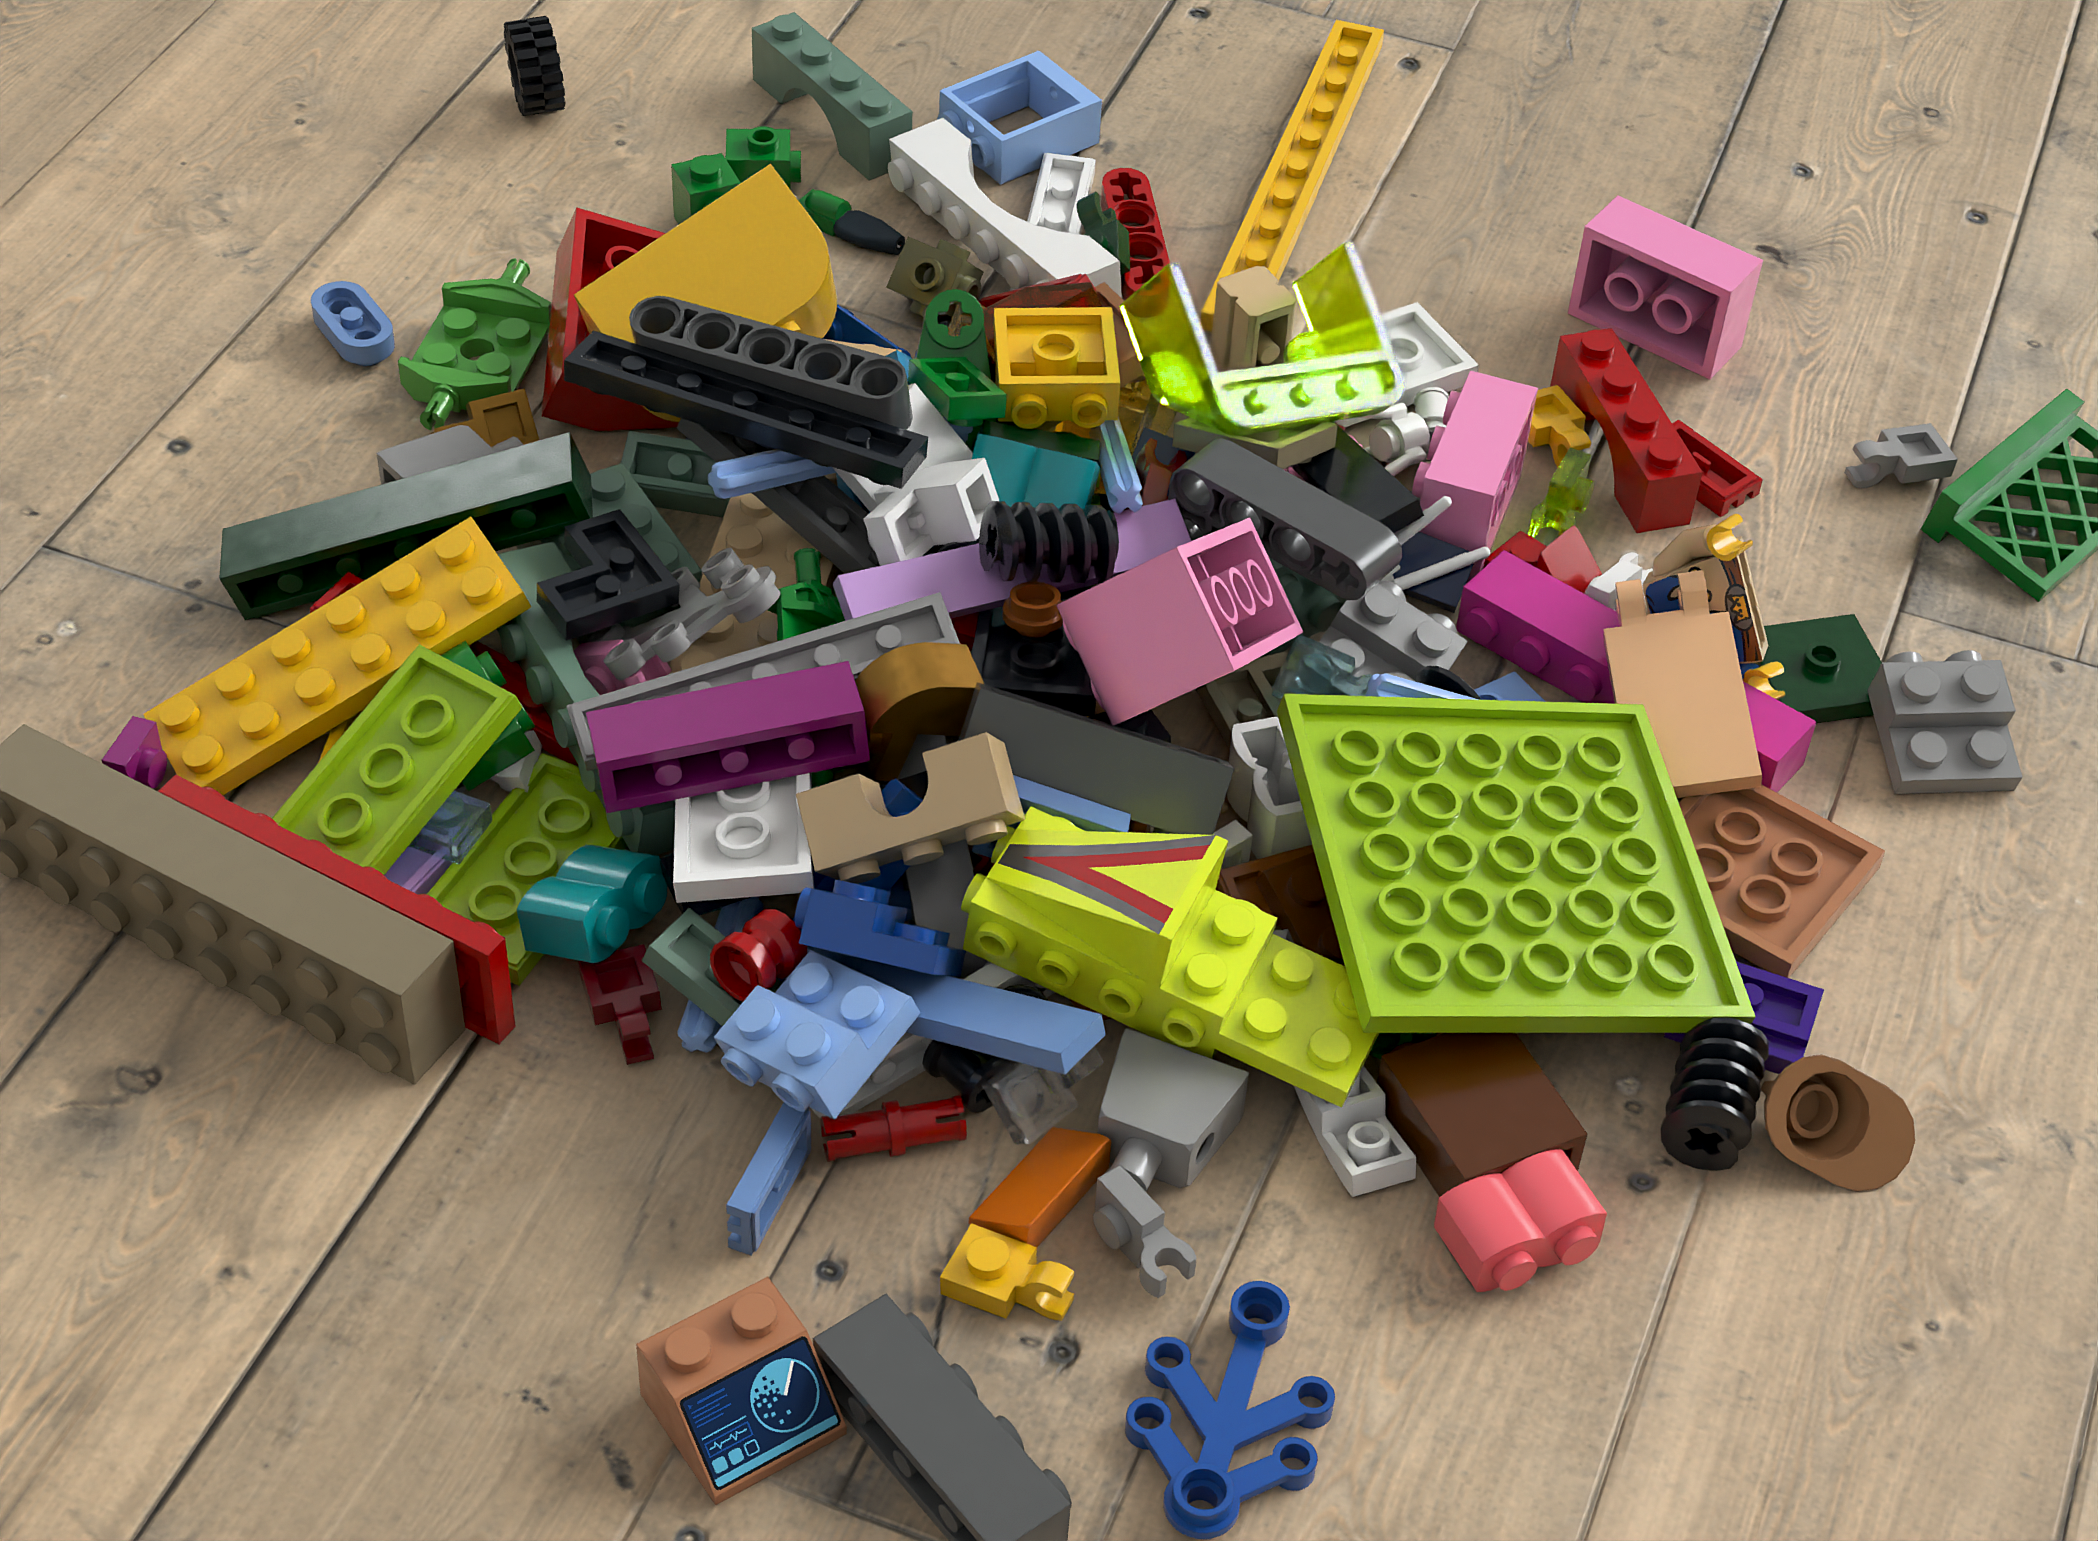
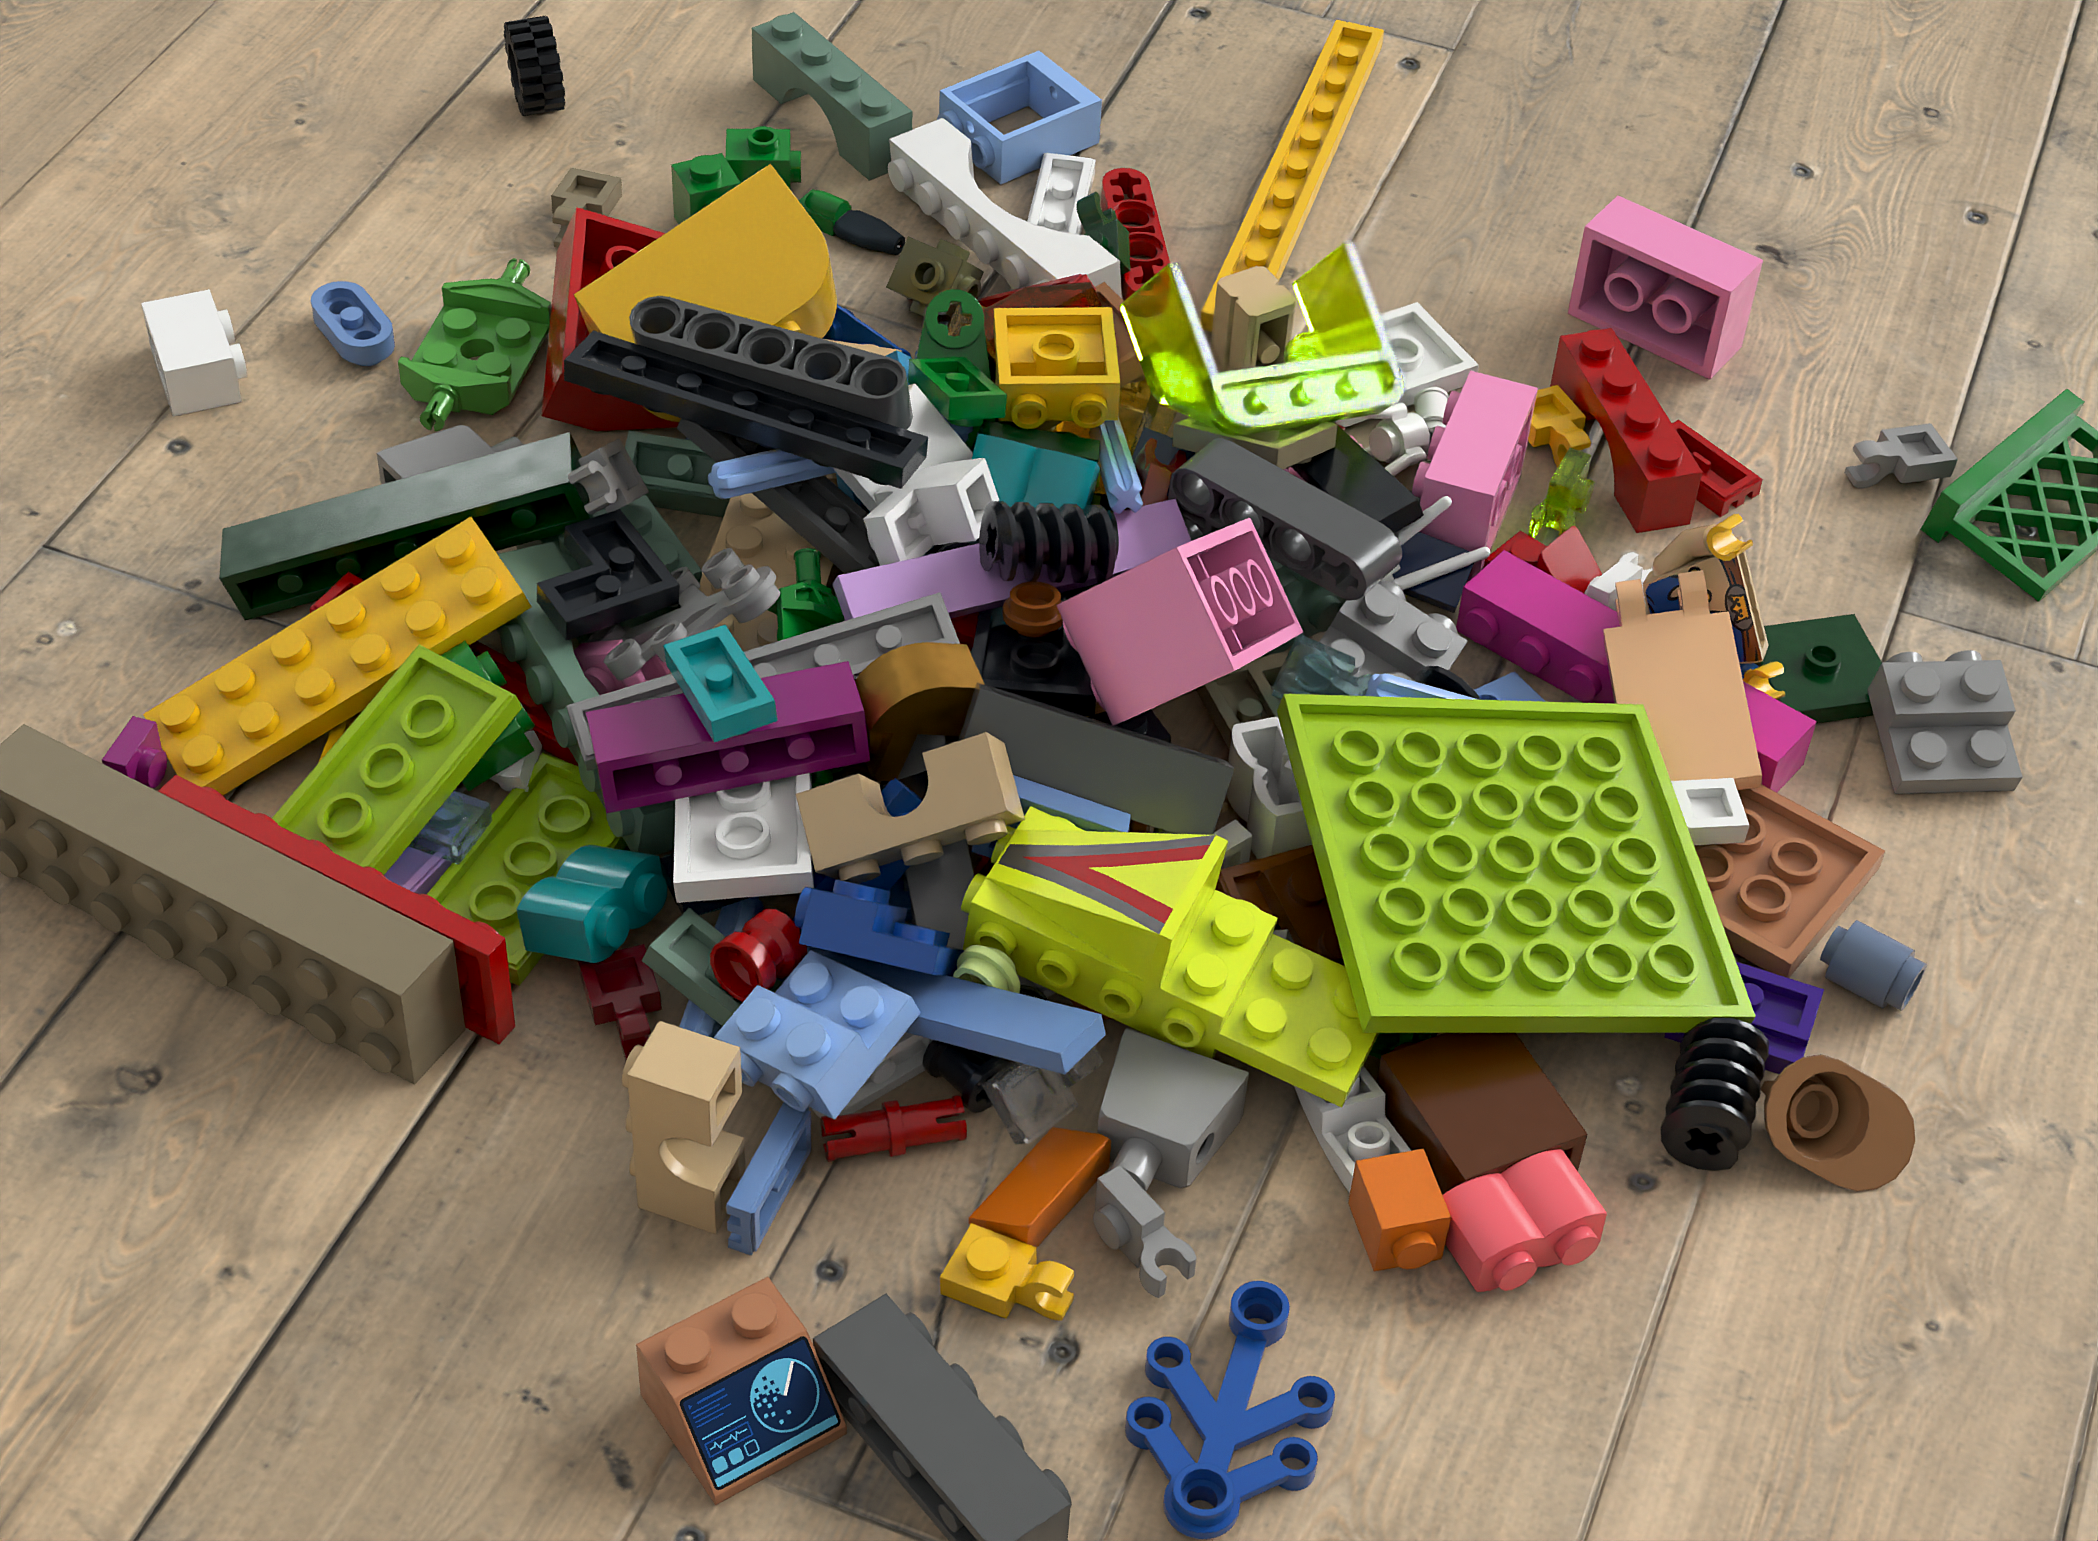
pearl gold plate [430,388,540,447] -> none
none -> white brick [141,289,247,417]
none -> dark tan plate [551,168,622,248]
none -> light grey plate [568,438,649,514]
none -> tan arch [622,1021,745,1234]
none -> teal plate [663,625,778,743]
none -> yellowish green plate [953,945,1020,993]
none -> orange brick [1348,1149,1451,1272]
none -> white plate [1671,778,1749,845]
none -> sand blue brick [1820,920,1927,1011]

